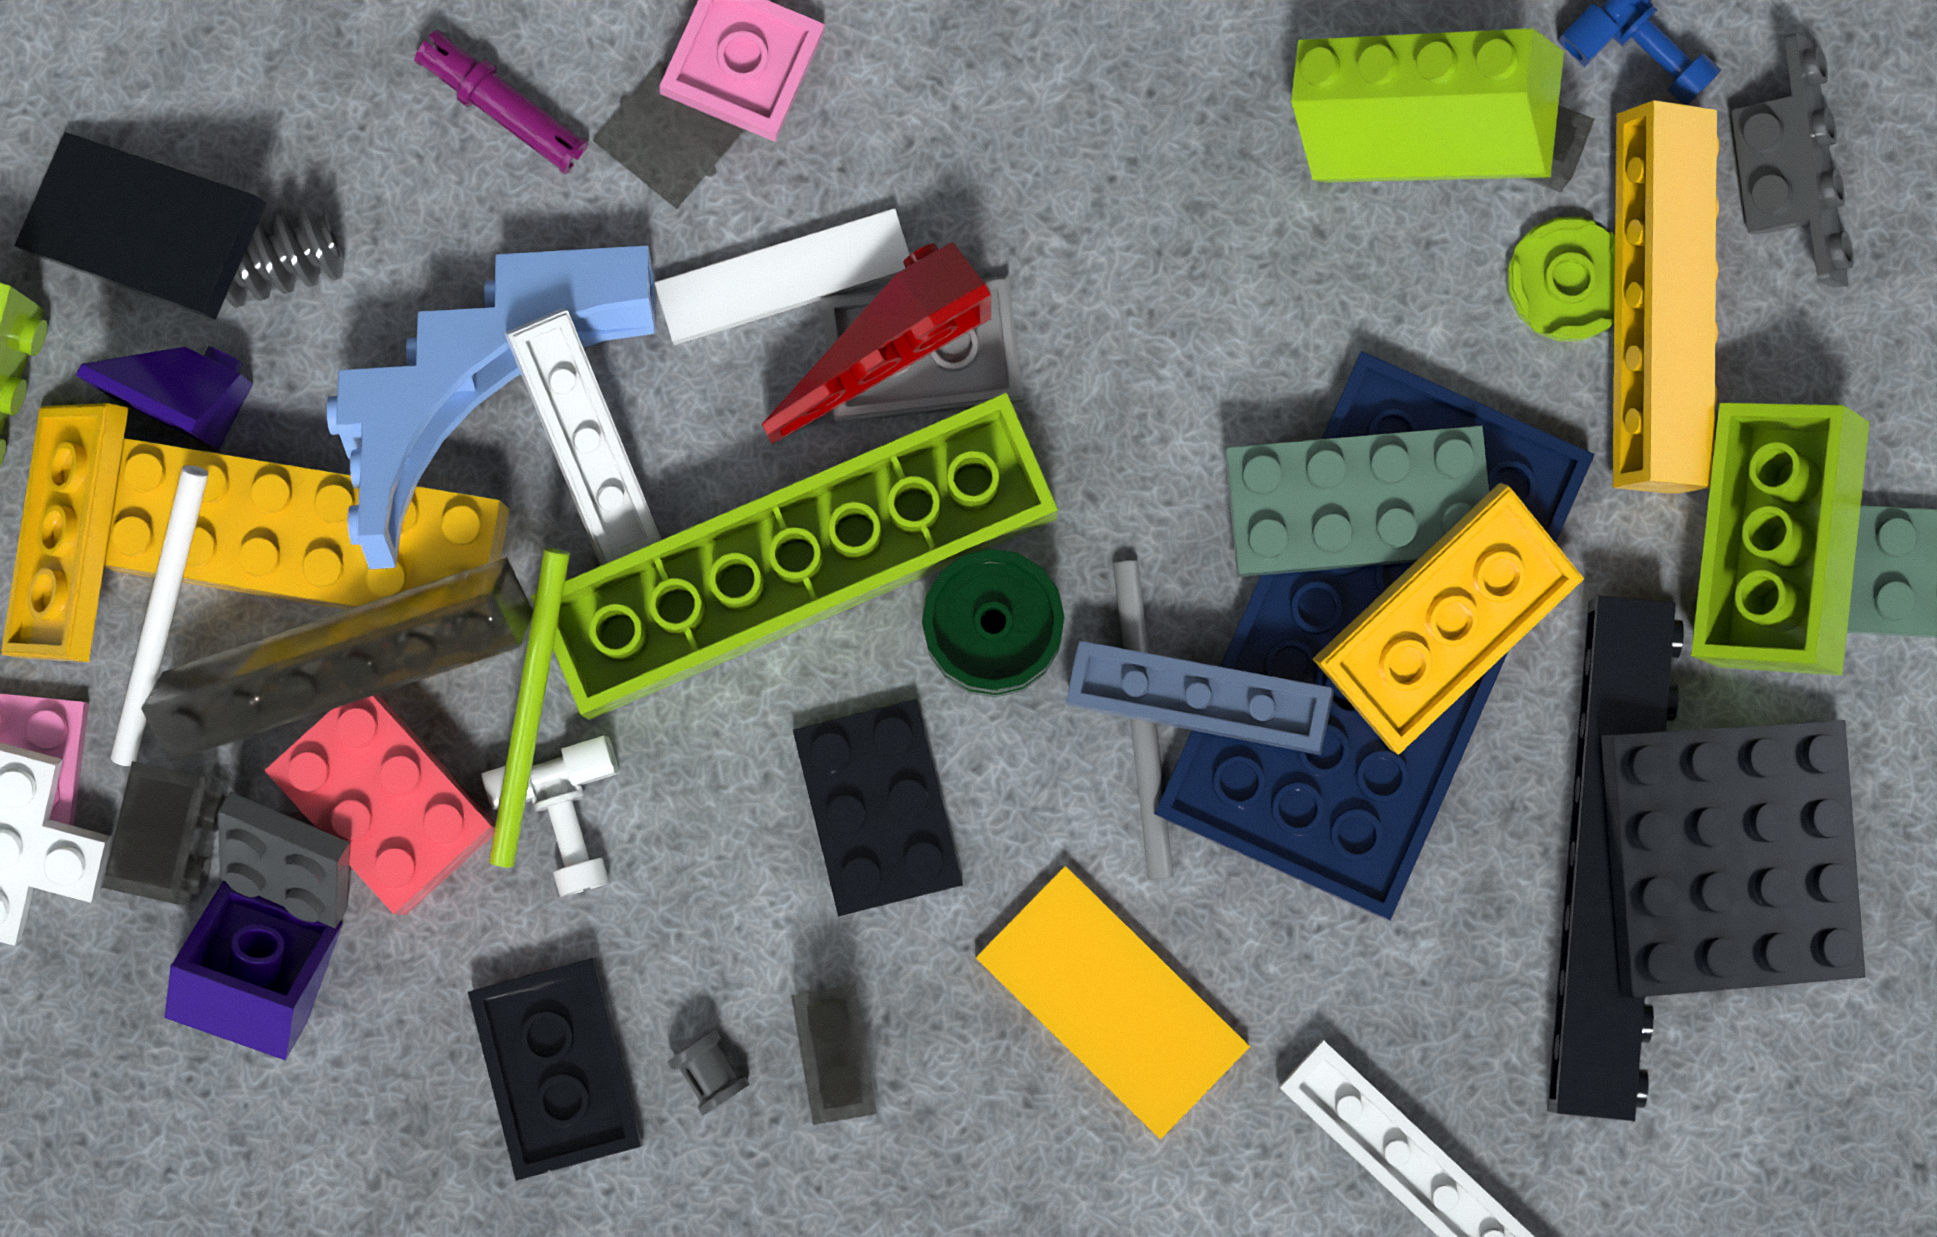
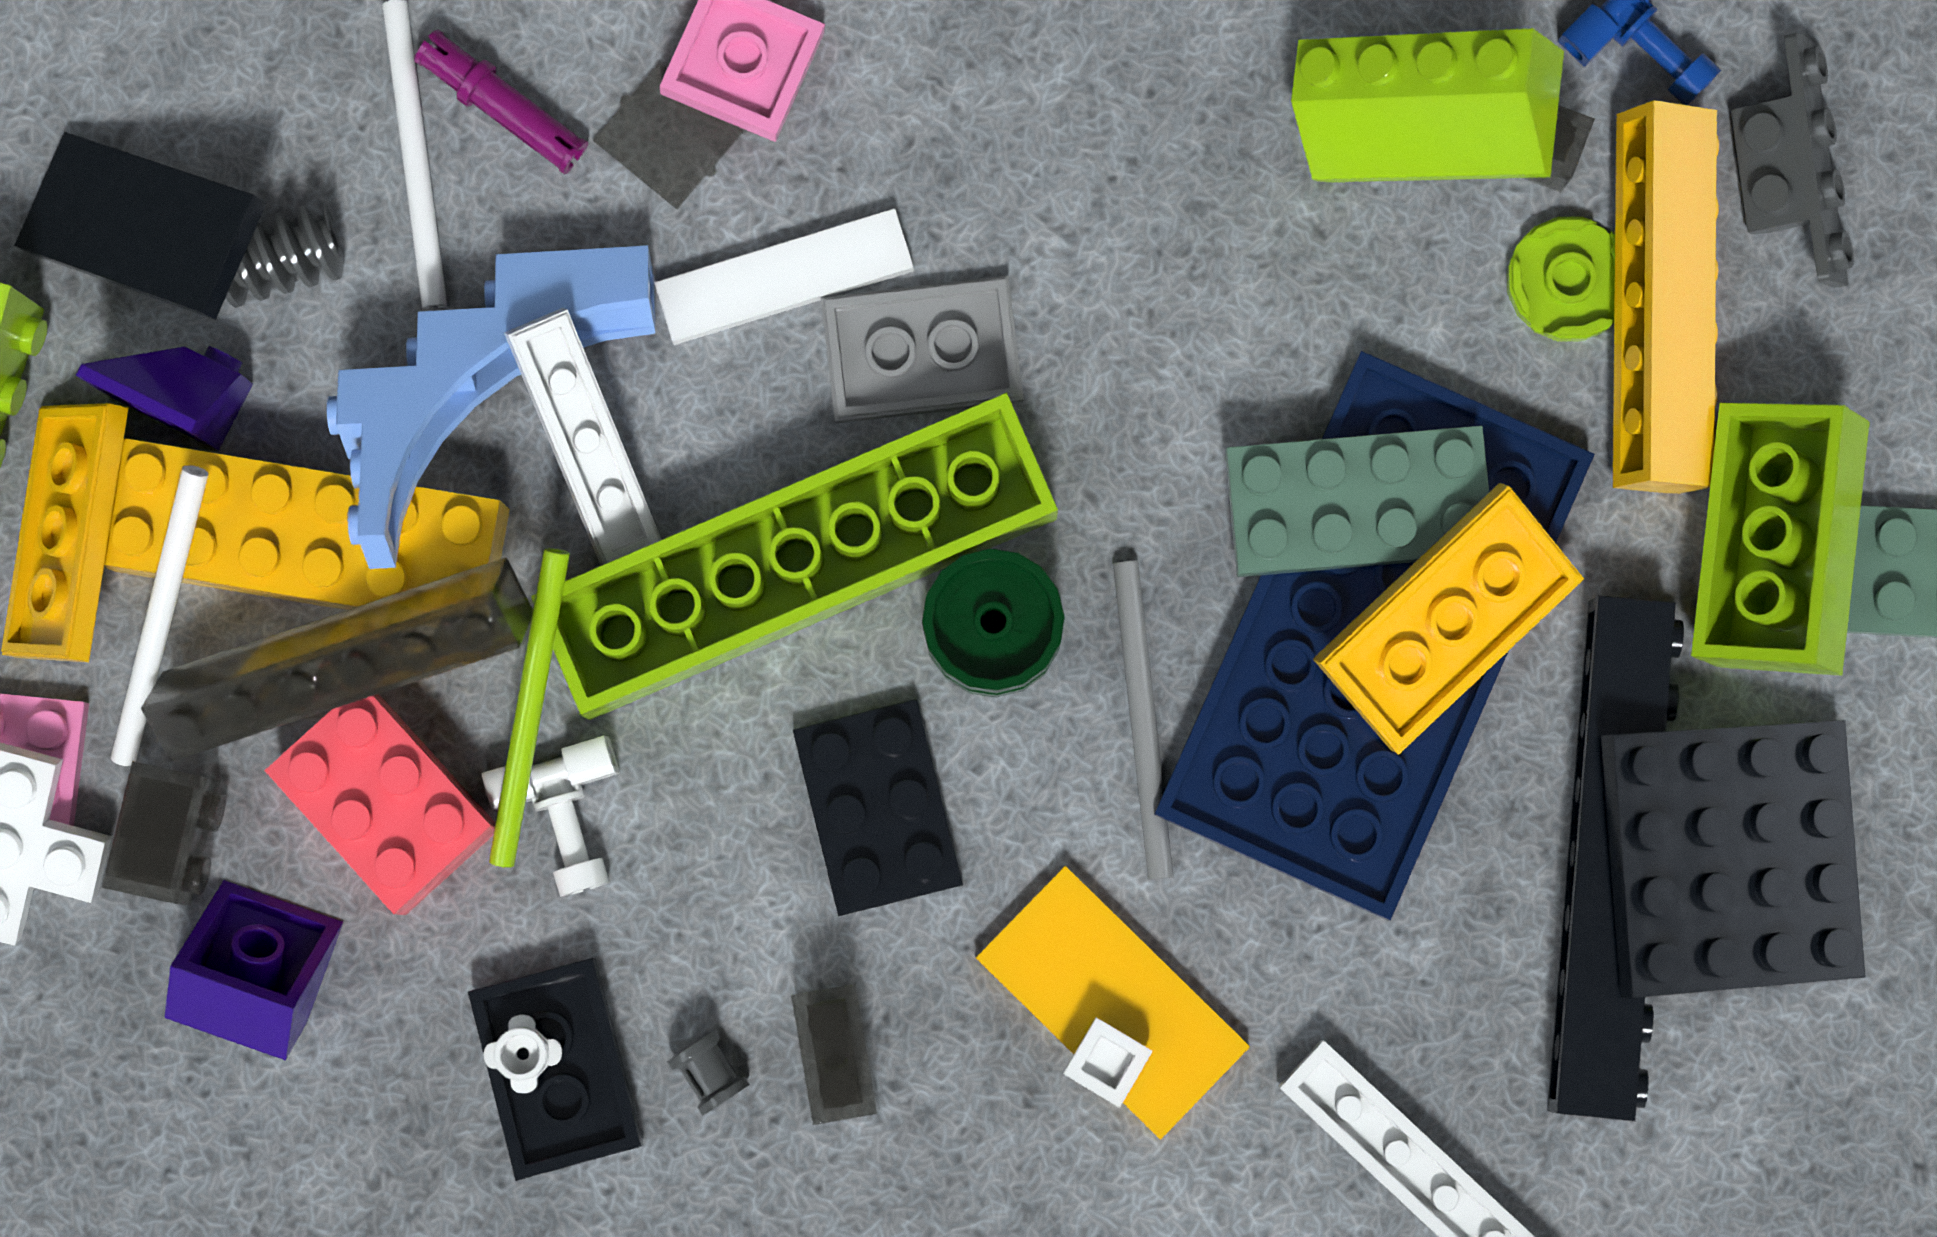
dark grey plate [218,792,350,929] -> none
red wedge [762,242,991,445] -> none
sand blue plate [1066,640,1334,755] -> none
none -> white piece [382,0,447,310]
none -> white plate [484,1015,562,1093]
none -> white plate [1063,1017,1153,1108]

